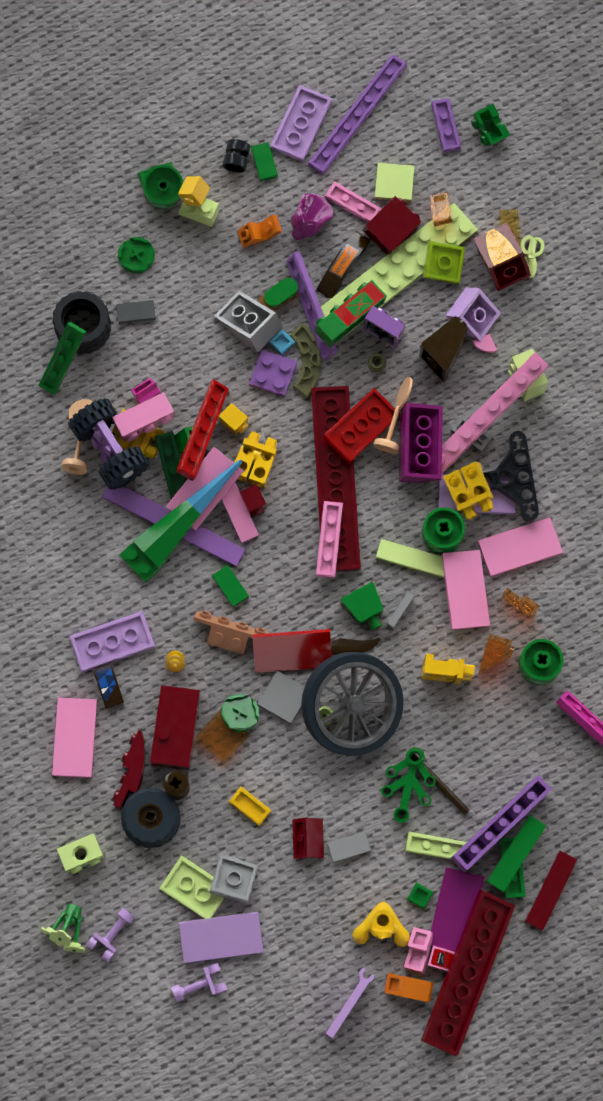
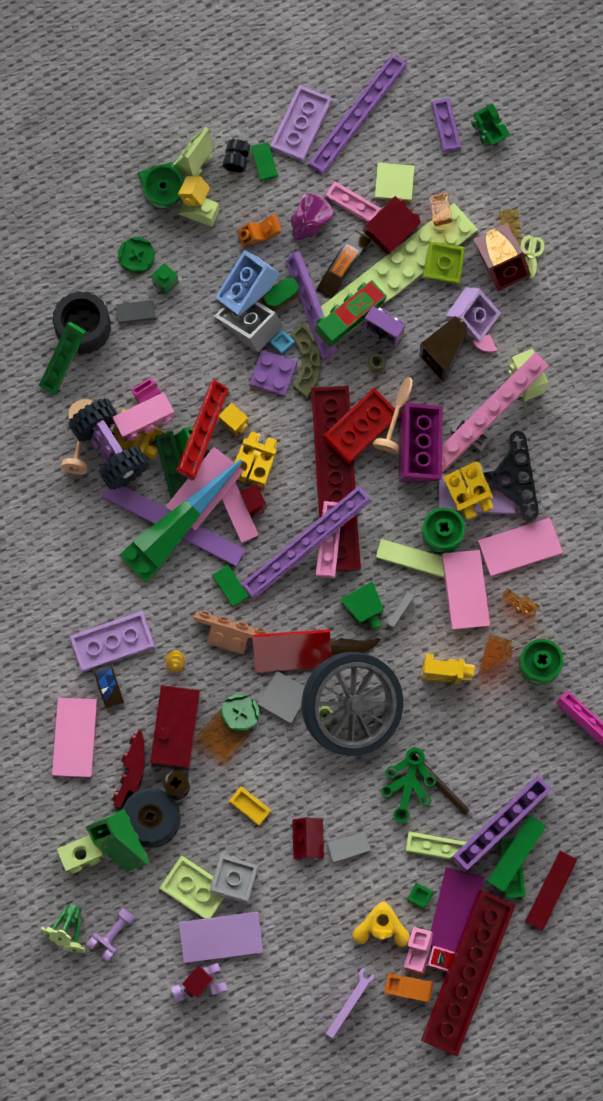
none -> green slope [86,809,150,872]
none -> green brick [151,263,179,295]
none -> yellowish green slope [172,127,214,178]
none -> dark red brick [182,966,215,998]
none -> light blue slope [215,250,280,316]
none -> medium lavender tile [242,485,372,599]

